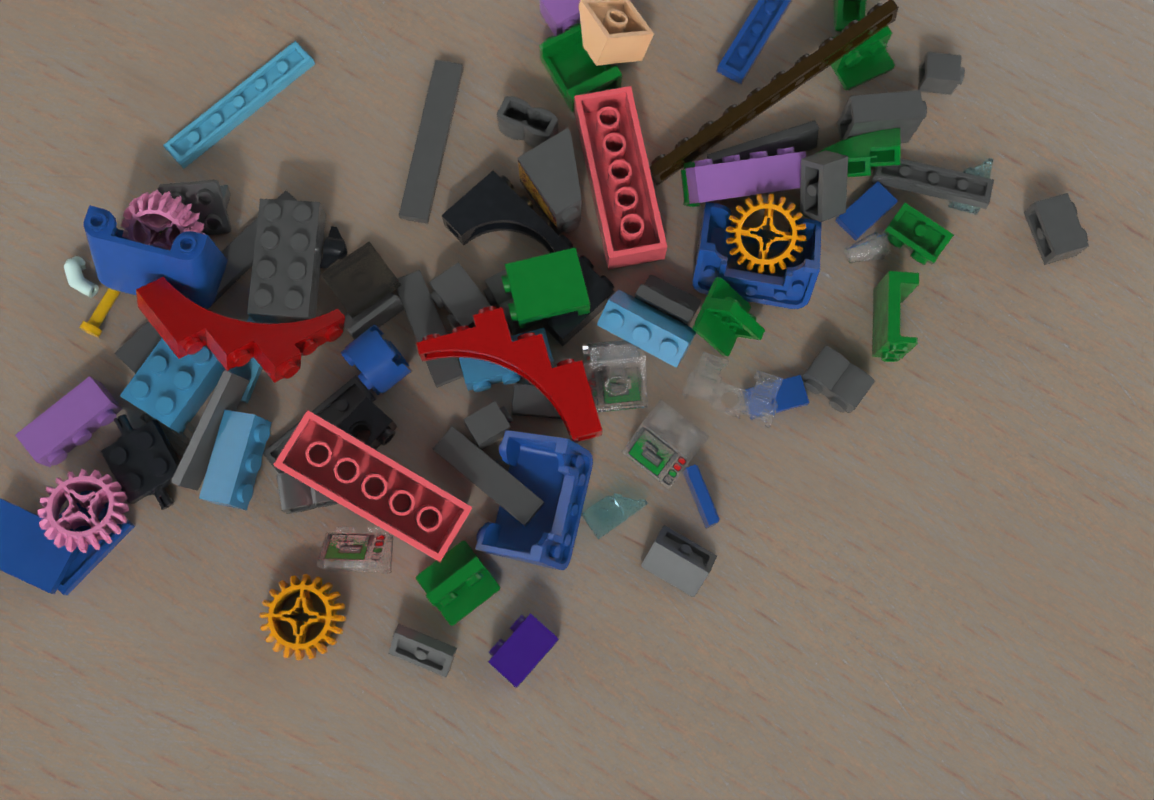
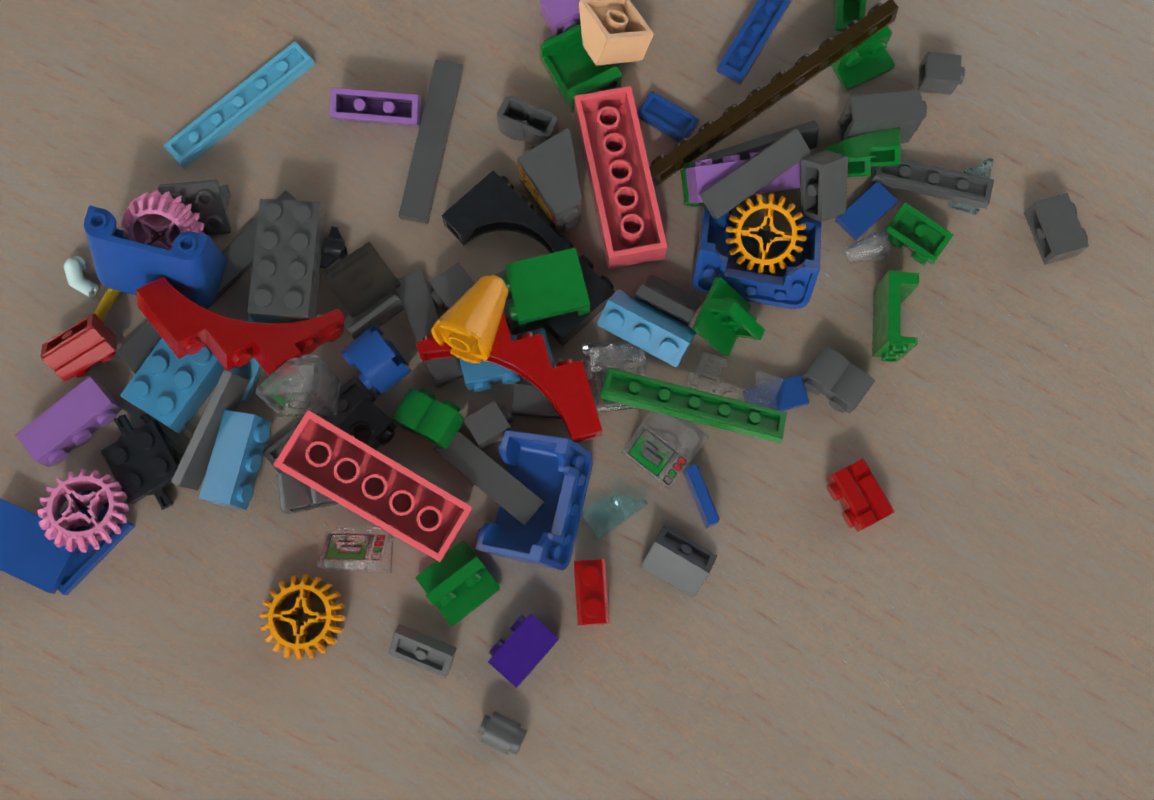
none -> red brick [40,313,117,381]
none -> clear slope [256,355,341,417]
none -> medium lavender brick [330,88,422,127]
none -> green brick [391,388,464,450]
none -> light orange cone [431,275,508,364]
none -> dark grey brick [478,711,527,755]
none -> red brick [574,559,609,626]
none -> green tile [600,367,787,444]
none -> blue tile [637,91,700,142]
none -> dark grey tile [699,128,812,219]
none -> red brick [826,458,895,532]

